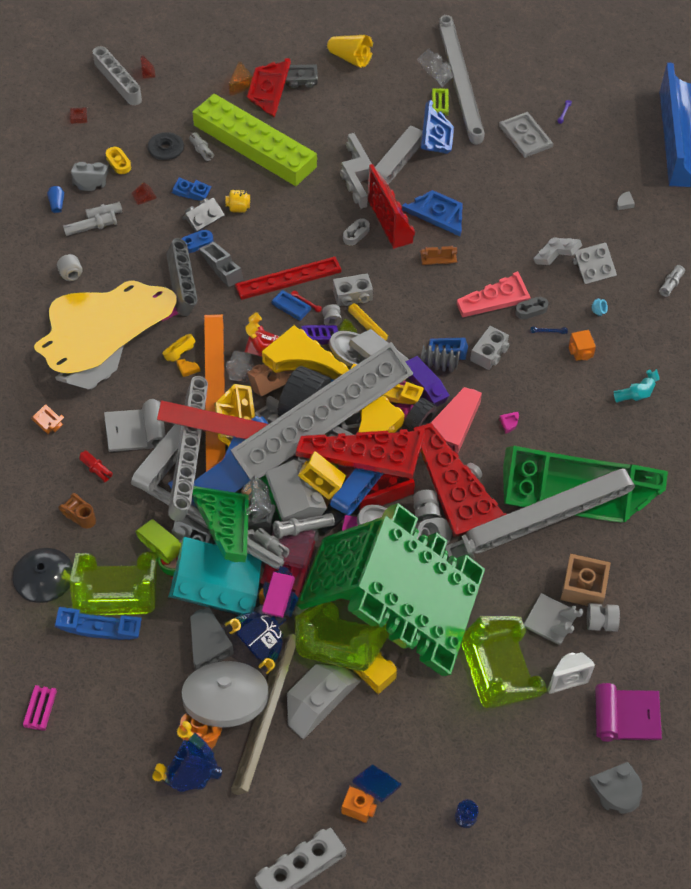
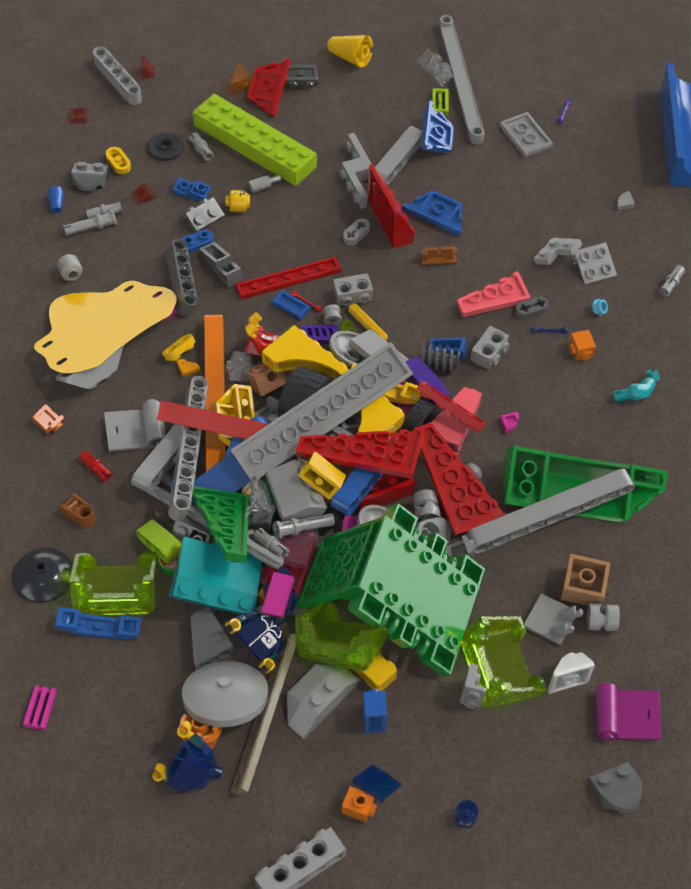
none -> light grey piece [248,175,281,193]
none -> blue brick [362,689,387,733]
none -> red plate [416,381,487,432]
none -> light grey bracket [460,663,487,709]

